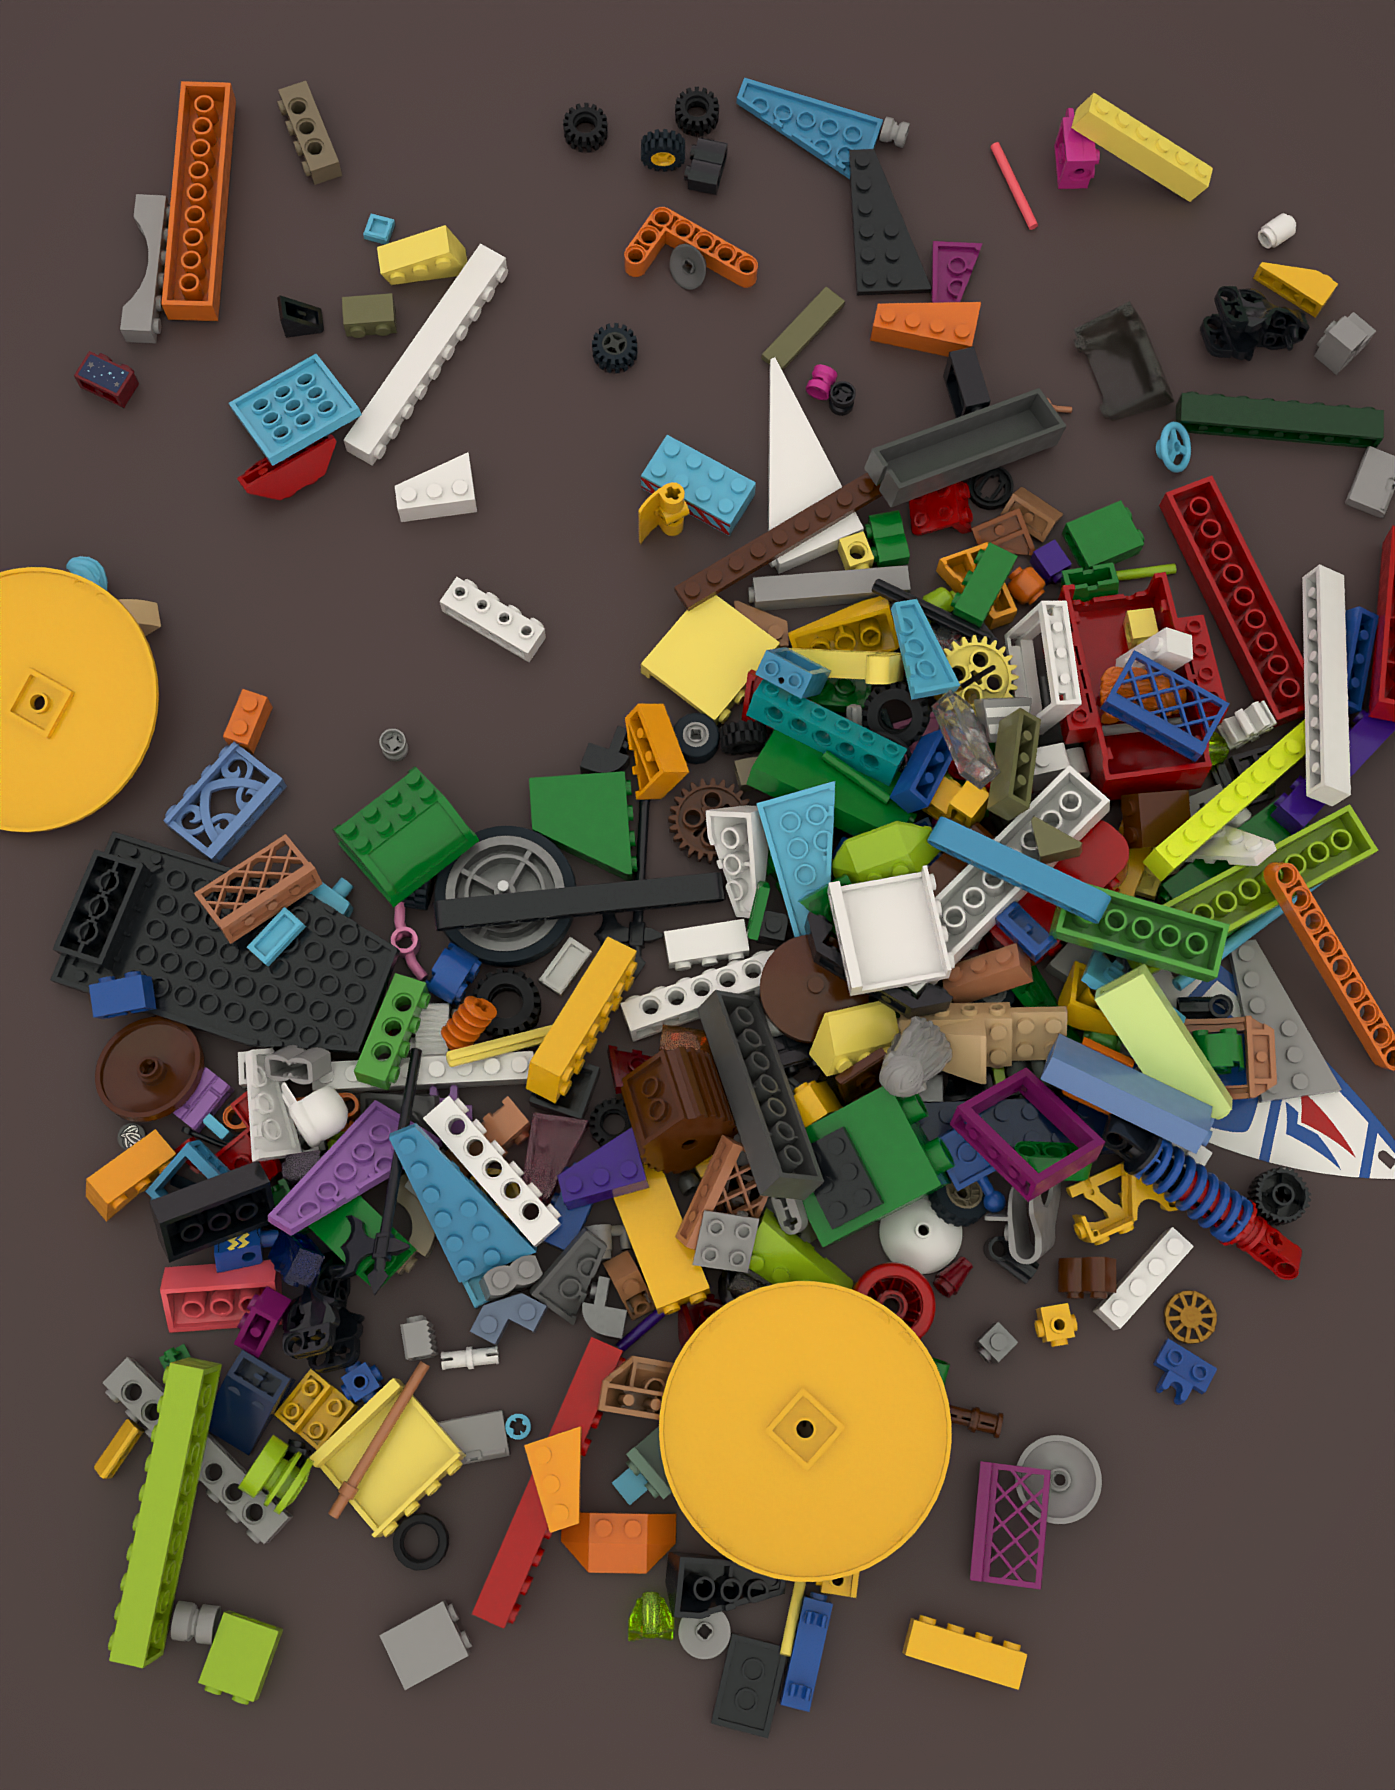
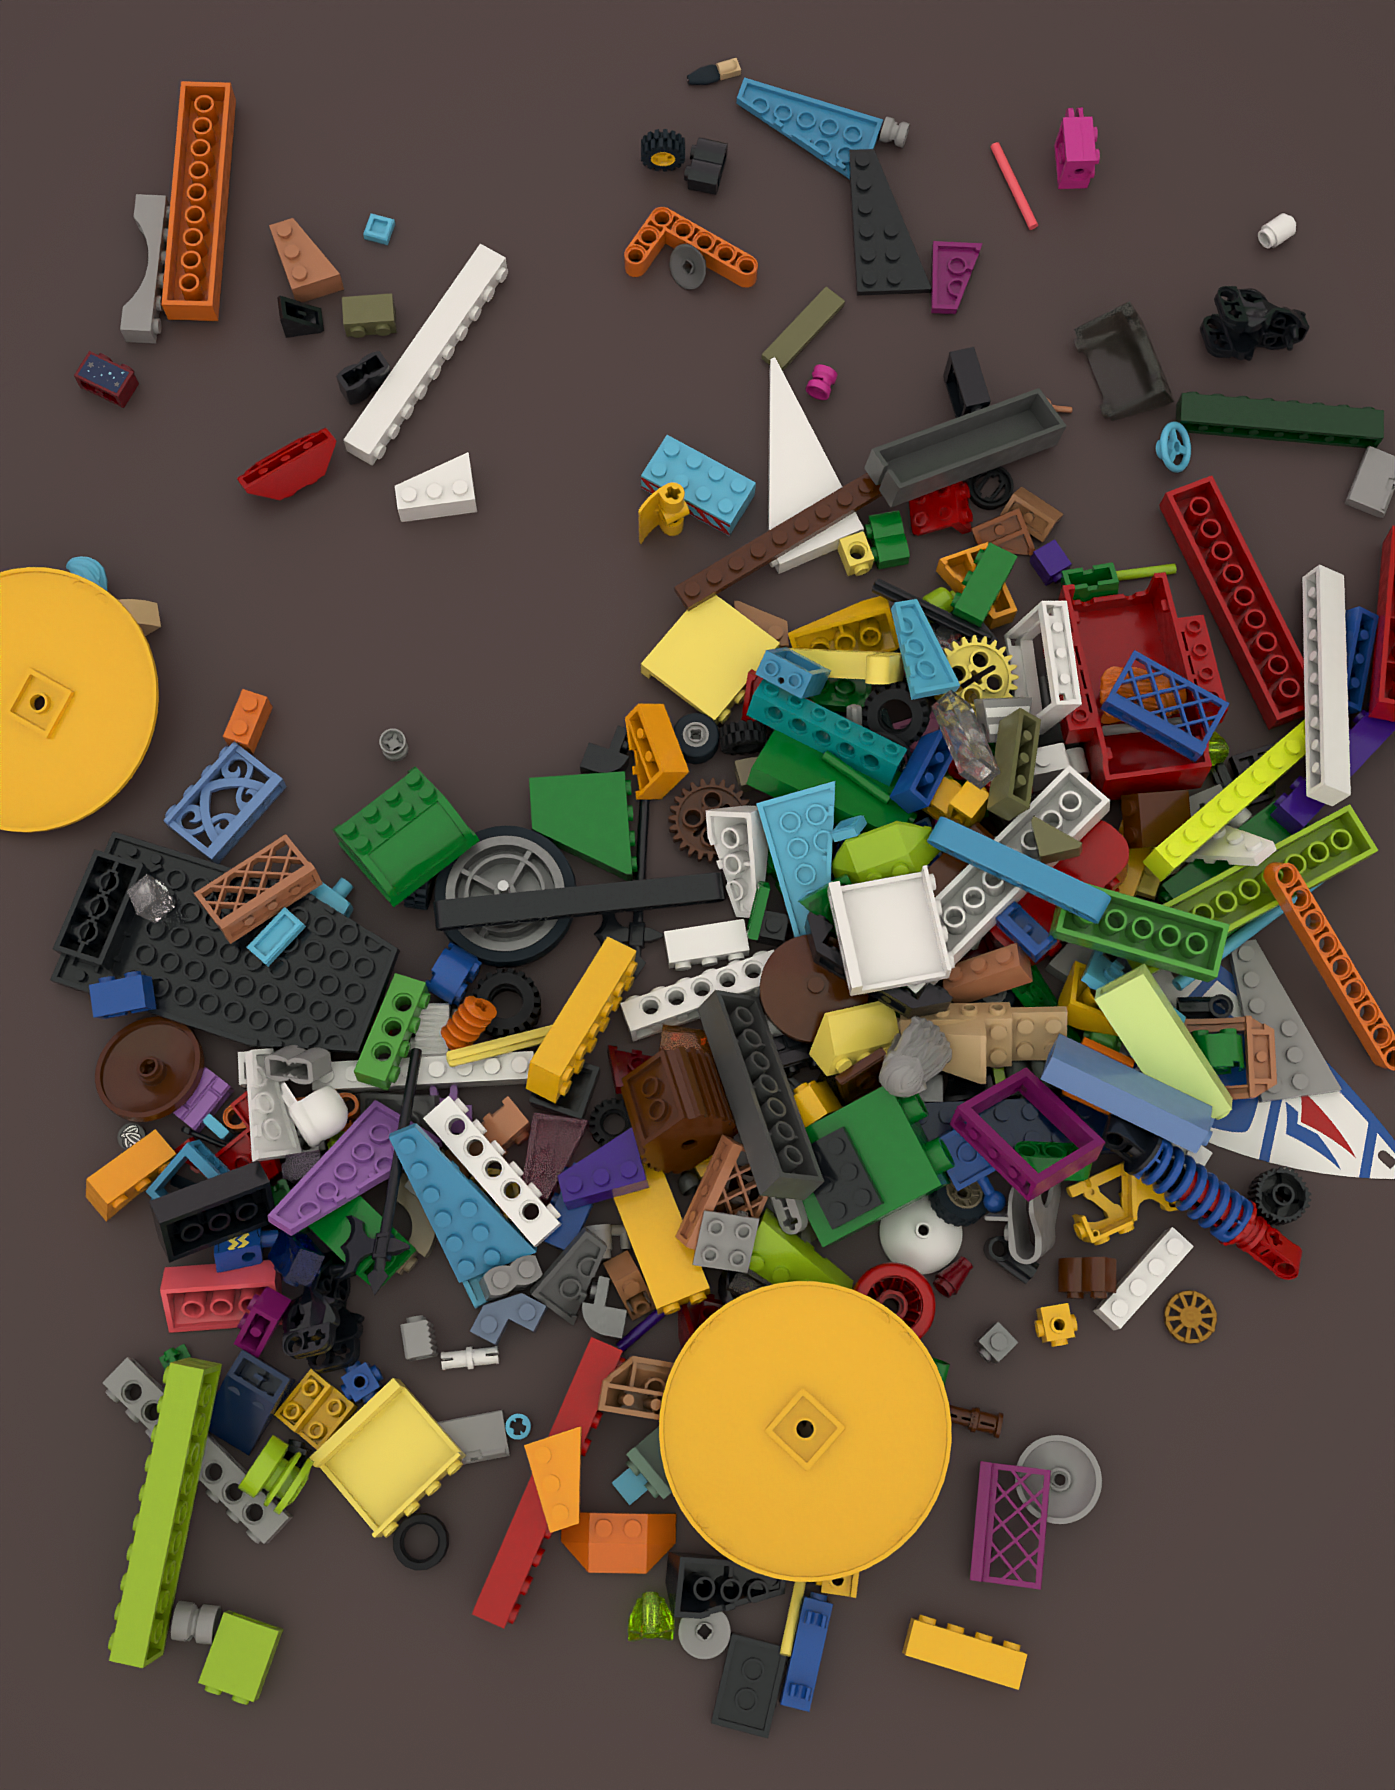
yellow slope [94,1419,144,1479] -> none
medium azure piece [229,354,362,466] -> none
dark tan brick [277,81,342,185] -> none
nougat bar [328,1360,430,1519] -> none
light yellow wedge [377,225,467,285] -> none
light grey brick [379,1599,472,1690] -> none
bright pink piece [391,902,428,981] -> none
white brick [440,577,546,662] -> none
white tile [539,937,592,996] -> none
black tyre [563,103,608,153] -> none
black wheel [592,323,638,374] -> none
black tyre [675,87,719,137] -> none
light grey brick [748,565,911,611] -> none
black wheel [829,381,856,416] -> none
orange wedge [870,302,981,357] -> none
orange head [1007,566,1045,605] -> none
green brick [1062,500,1144,570] -> none
light yellow brick [1071,93,1213,202] -> none
white brick [1115,627,1193,672] -> none
light yellow brick [1123,608,1158,650] -> none
blue plate [1153,1338,1217,1405] -> none
white gear [1217,700,1277,750] -> none
yellow slope [1253,262,1338,318] -> none
light grey brick [1314,312,1376,375] -> none
none -> clear brick [127,874,175,923]
none -> nougat wedge [269,218,344,302]
none -> black brick [336,351,391,405]
none -> piece [687,58,741,85]
none -> medium azure tile [831,815,867,842]

